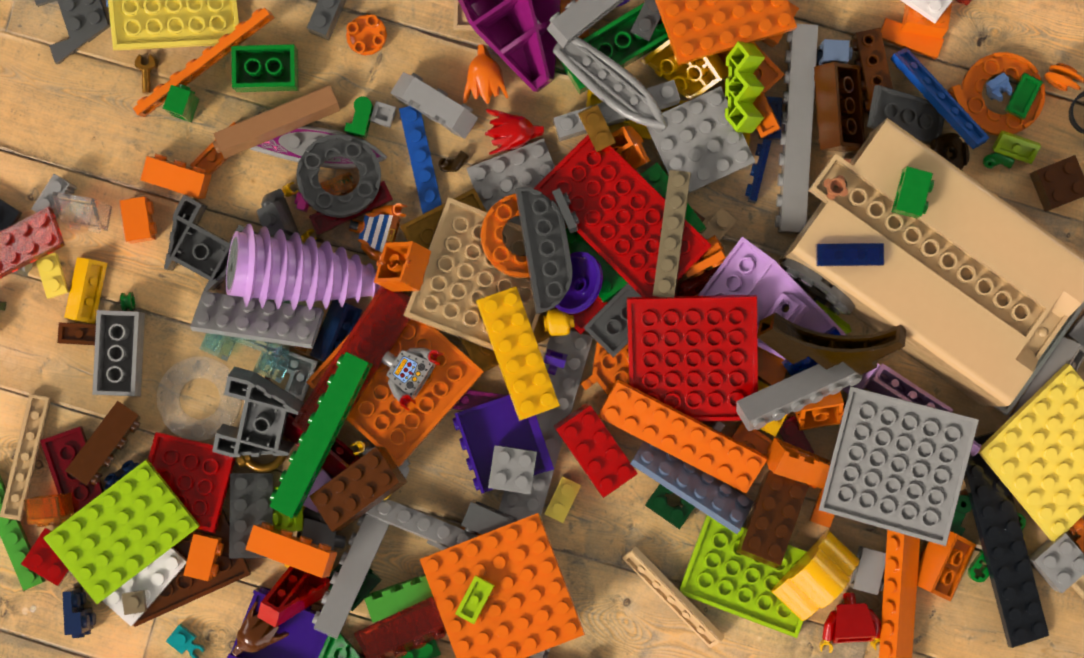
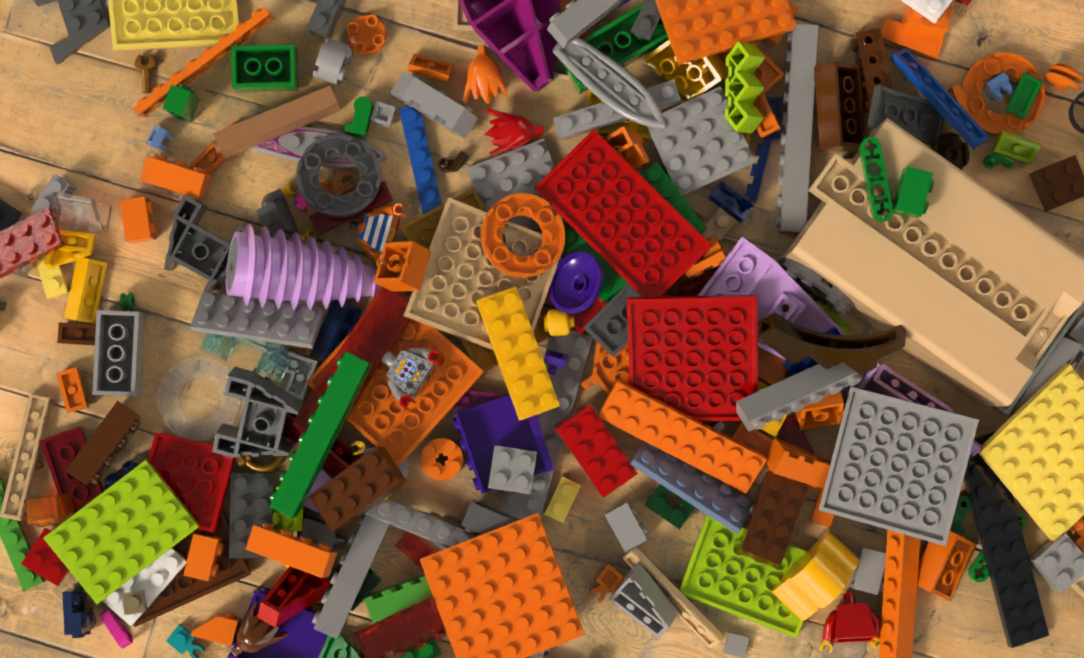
lime plate [455,575,495,624] -> none
dark grey plate [515,187,572,314] -> none
dark grey plate [552,188,580,234] -> none
pearl gold plate [578,104,616,152] -> none
dark tan plate [653,170,691,297] -> none
sand blue piece [816,39,853,66] -> none
clear blue plate [816,243,884,267] -> none
nougat plate [823,175,848,200] -> none
none -> yellow wing [44,229,96,269]
none -> orange plate [56,367,89,413]
none -> dark pink piece [99,608,133,649]
none -> medium blue tile [146,125,173,151]
none -> orange slope [190,611,242,646]
none -> light grey brick [313,37,353,85]
none -> clear red plate [394,531,436,571]
none -> orange plate [408,53,454,82]
none -> orange brick [421,438,464,480]
none -> orange plate [589,563,624,603]
none -> light grey brick [604,502,648,552]
none -> light grey wedge [609,562,678,638]
none -> clear blue plate [708,181,754,223]
none -> light grey tile [723,632,749,658]
none -> green beam [859,137,893,223]

